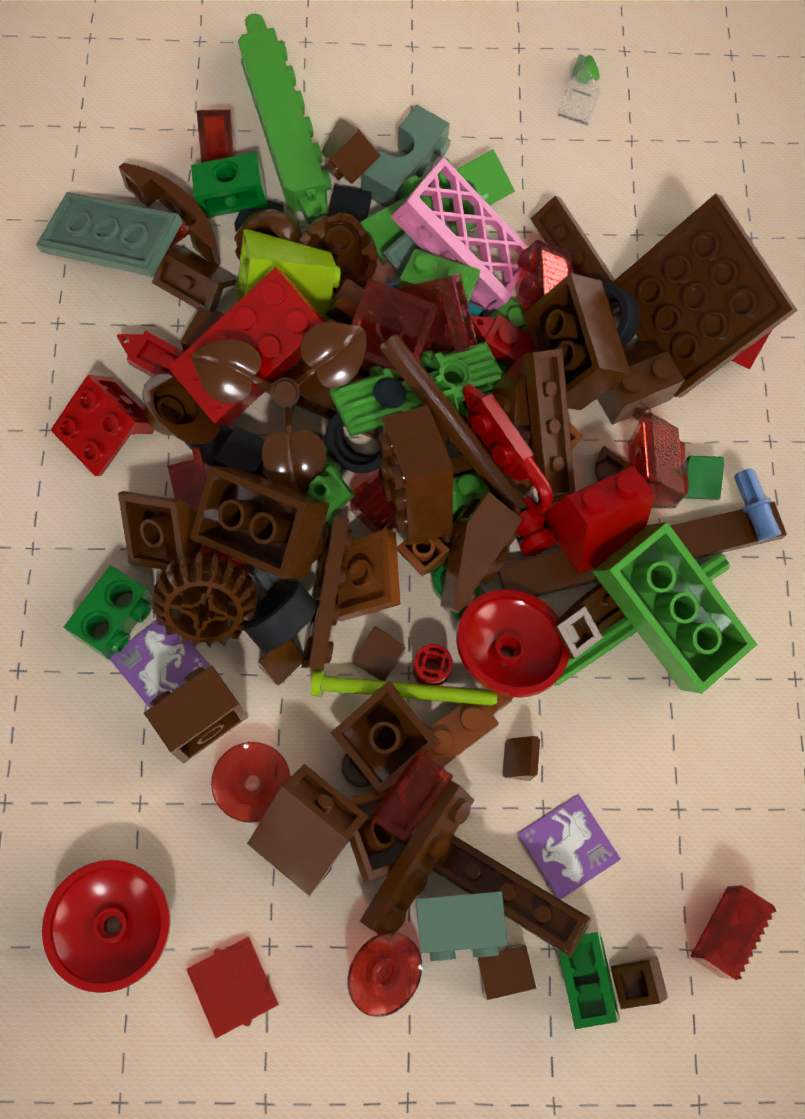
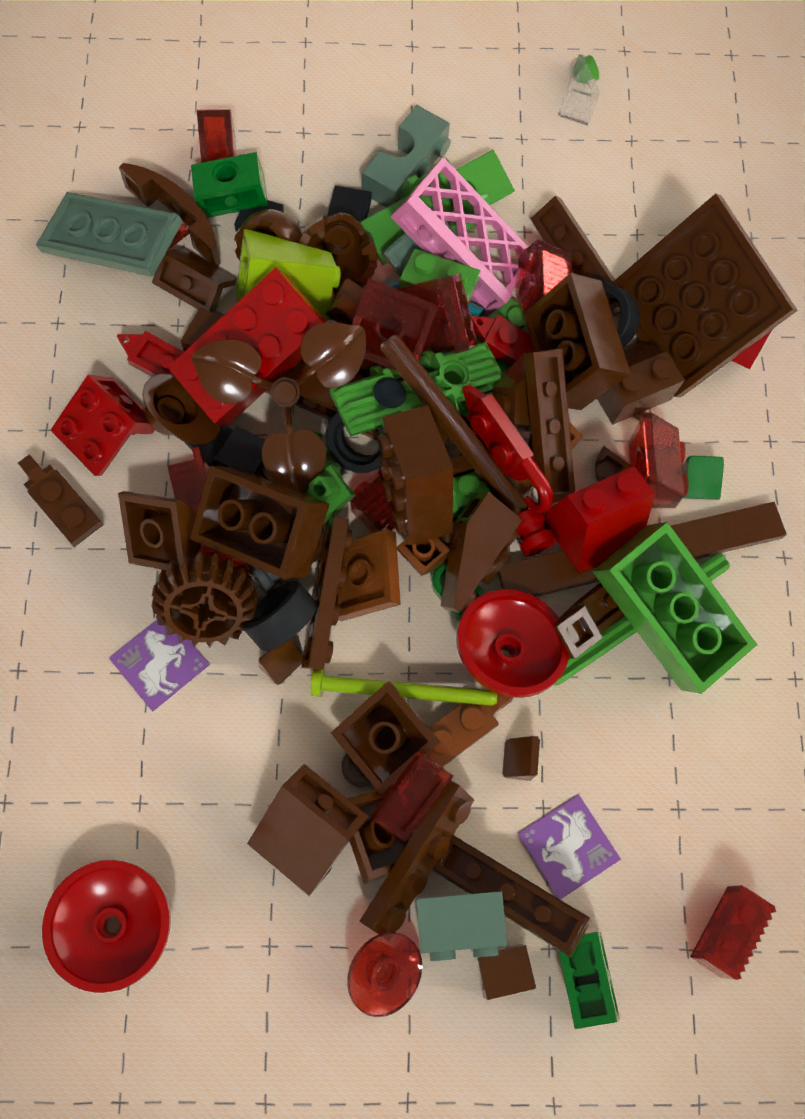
green brick [63,565,153,660] -> none
reddish brown brick [144,665,248,764] -> none
clear red piece [186,937,279,1039] -> none
clear red dish [211,742,291,823] -> none
bright green hinge [238,13,332,225] -> none
reddish brown slope [321,119,381,184] -> none
reddish brown slope [353,626,406,681] -> none
red wheel [413,644,453,686] -> none
reddish brown slope [611,956,668,1009] -> none
medium blue axle [734,469,782,542] -> none
none -> reddish brown hinge [18,454,103,548]

